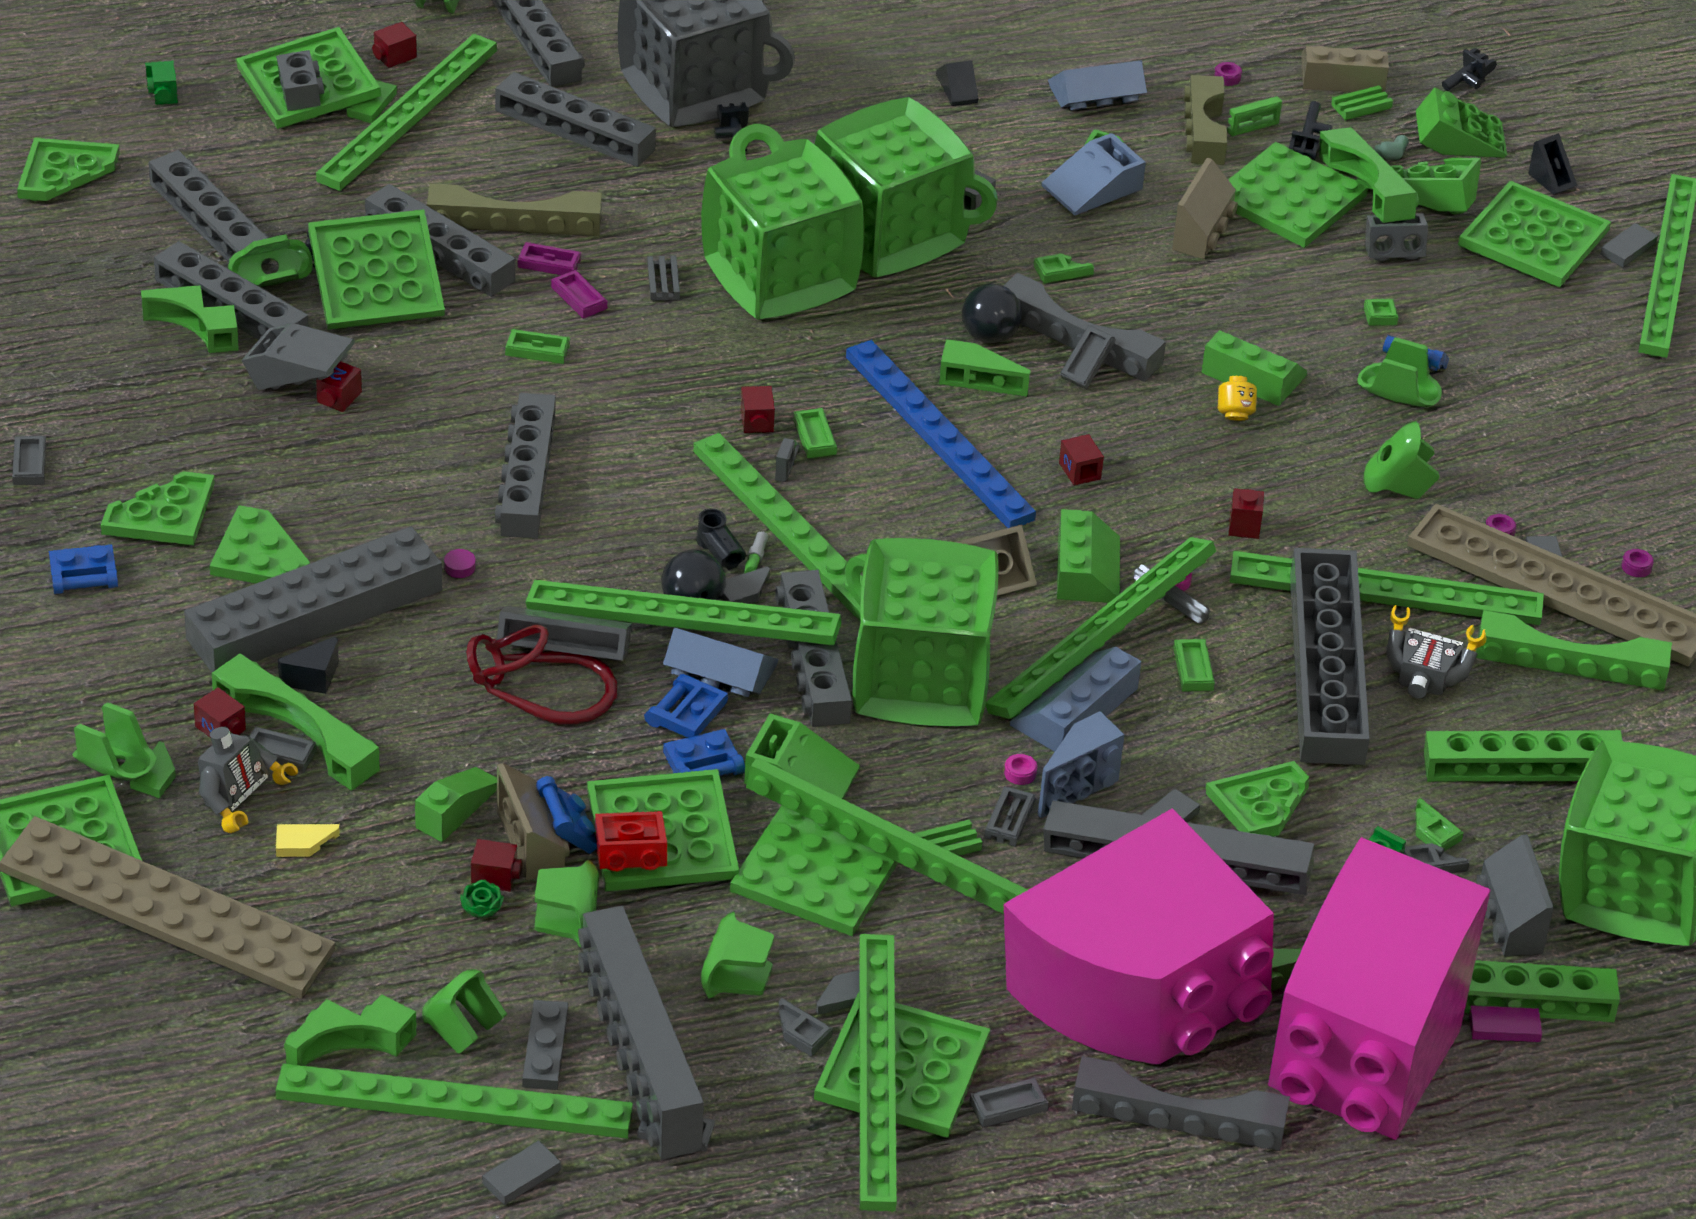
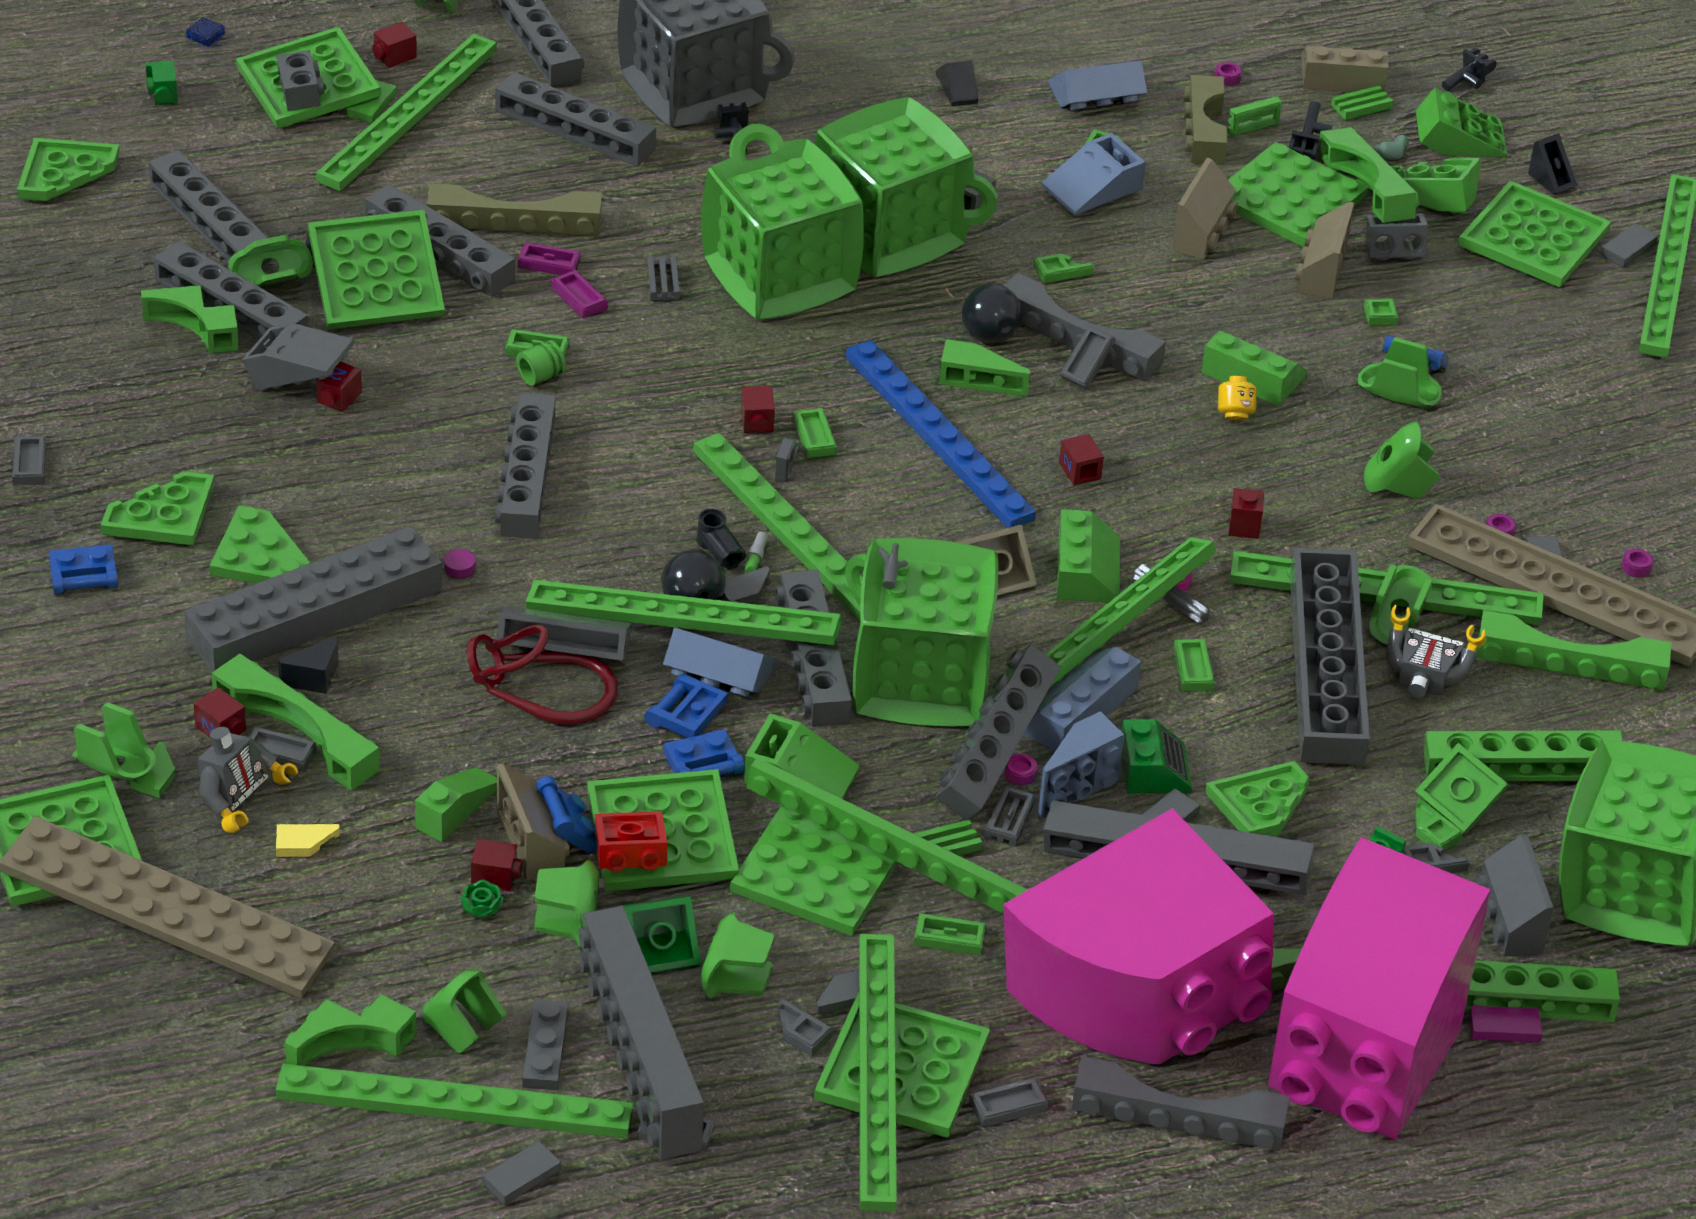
none -> clear blue tile [186,17,225,47]
none -> bright green piece [516,340,566,386]
none -> green slope [623,896,701,973]
none -> dark grey bar [878,543,908,589]
none -> bright green tile [914,913,986,956]
none -> dark grey brick [935,644,1061,820]
none -> green slope [1121,719,1192,793]
none -> dark tan slope [1295,202,1354,299]
none -> bright green piece [1369,564,1432,645]
none -> bright green plate [1415,743,1509,835]

